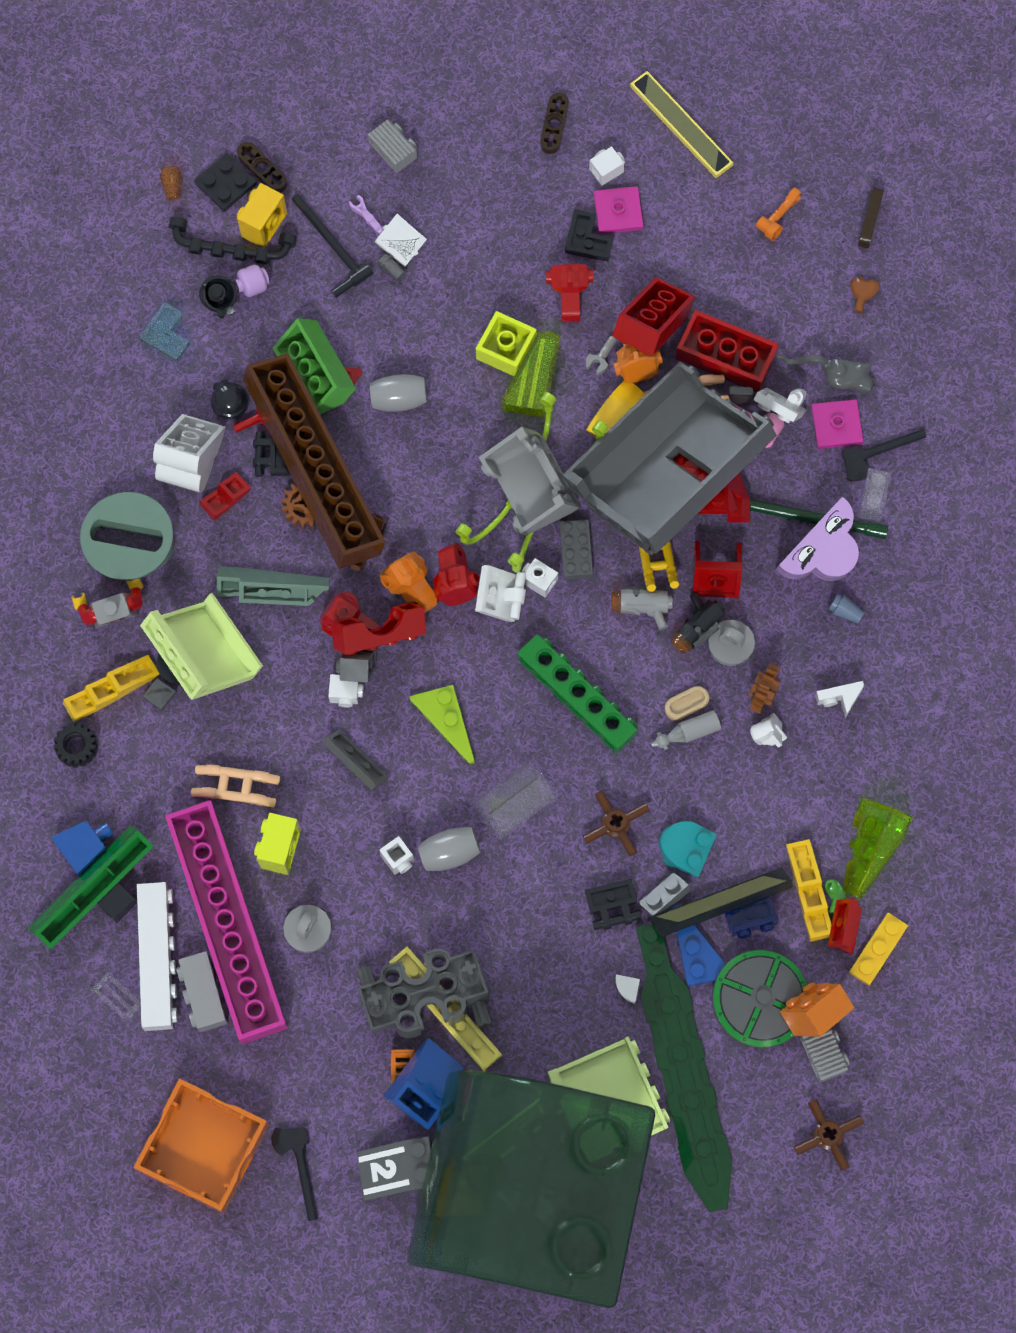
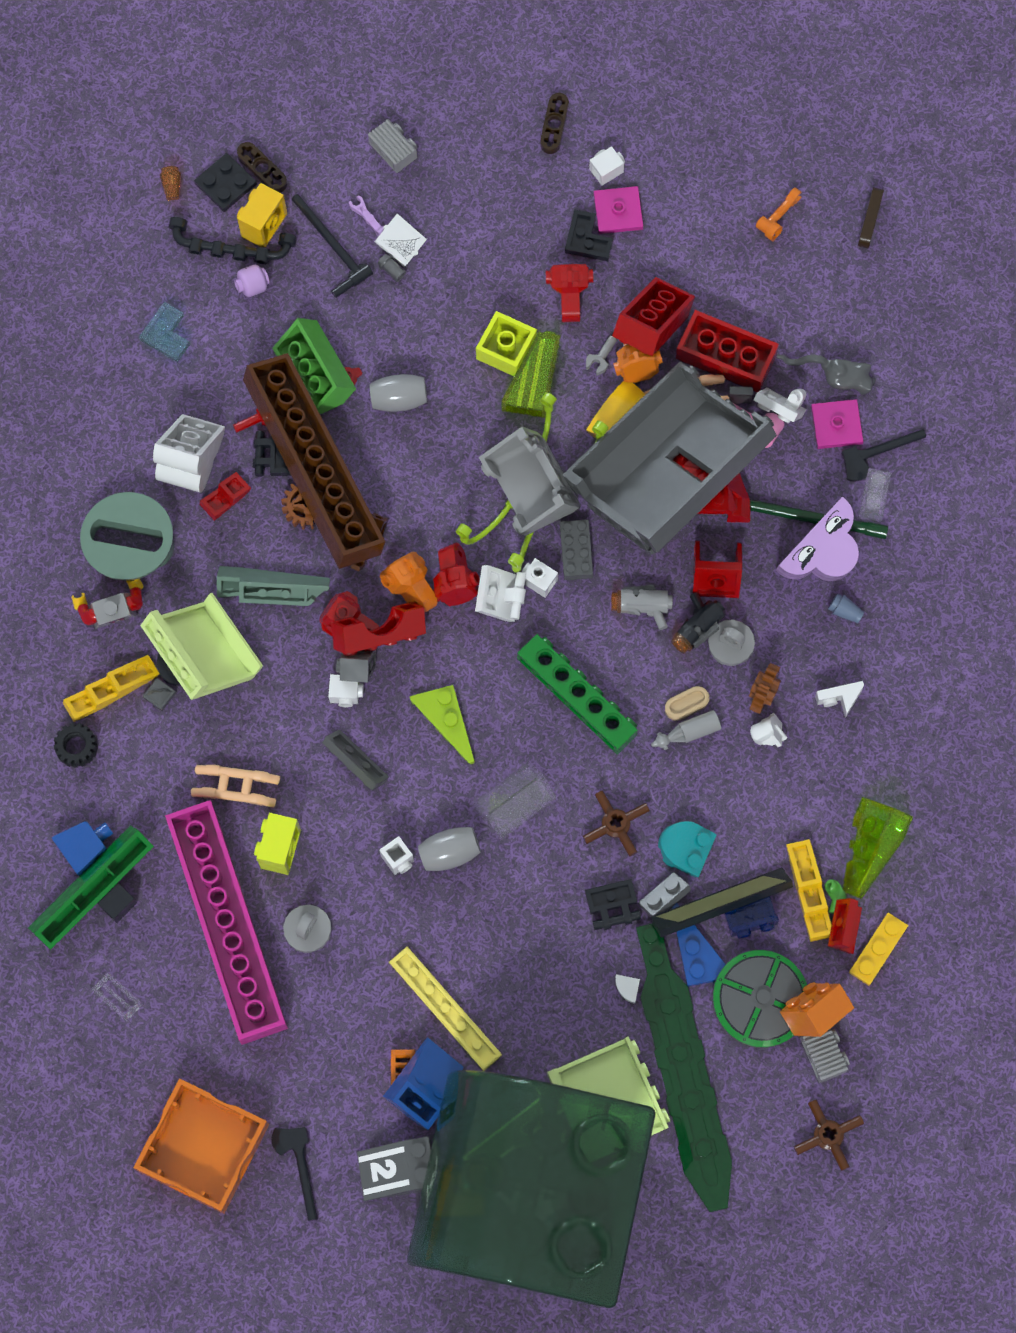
white brick [137,882,178,1031] -> none
light grey brick [176,951,228,1032] -> none
black hat [199,275,238,319] -> none
black hat [211,380,249,419] -> none
dark grey gear [357,948,492,1039] -> none
tile [630,71,733,178] -> none
yellow piece [638,541,679,592] -> none
dark orange rock [850,276,879,313] -> none

